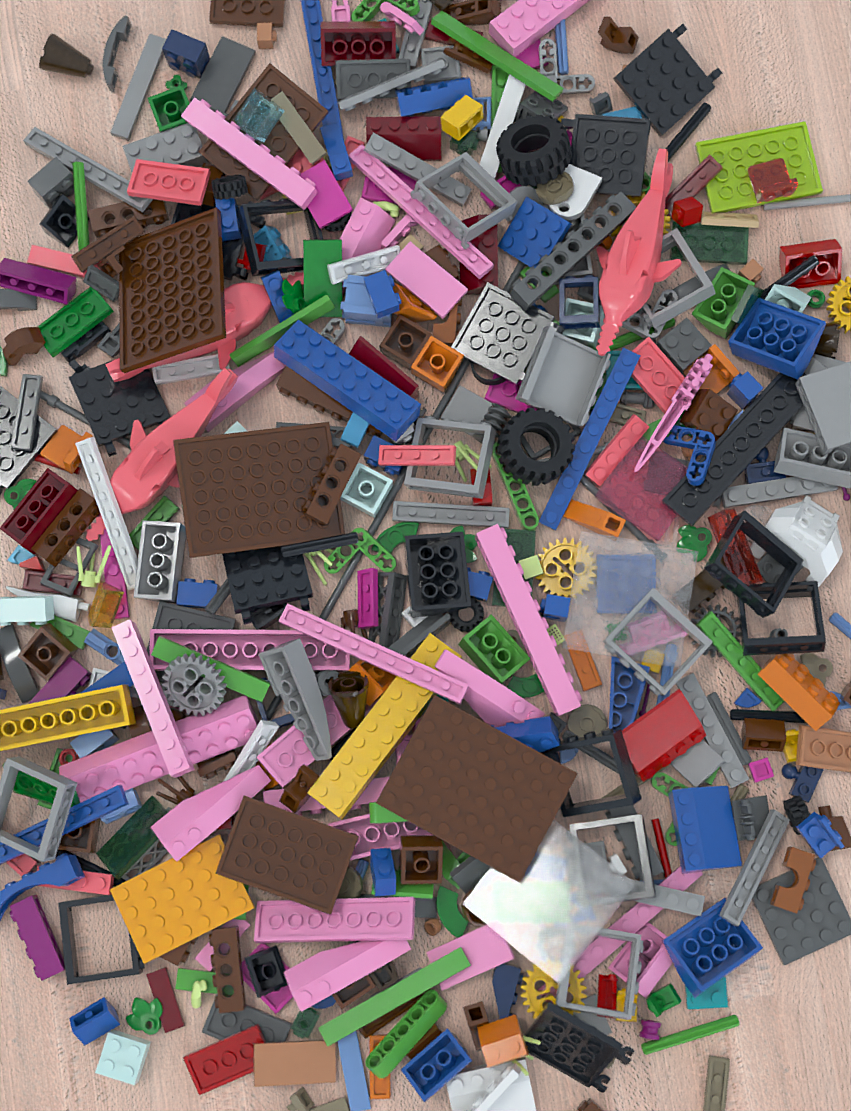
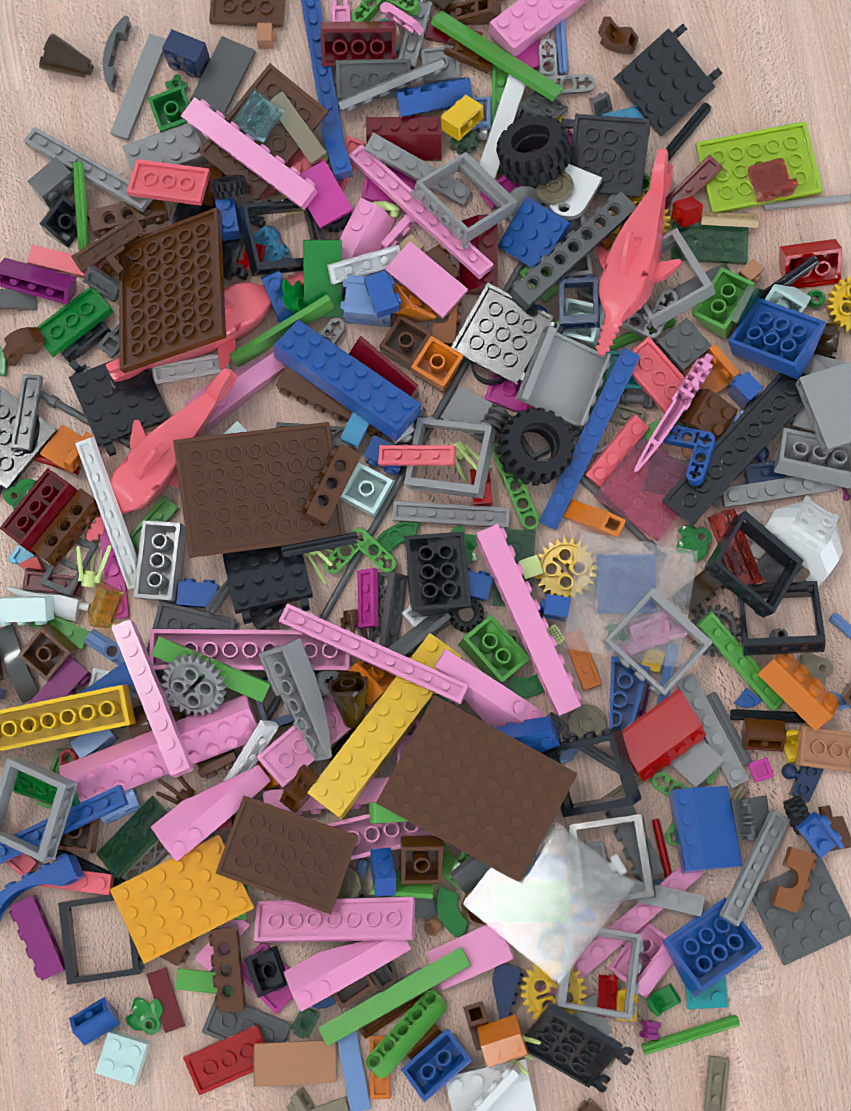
yellowish green arm [191,980,207,1008] -> none

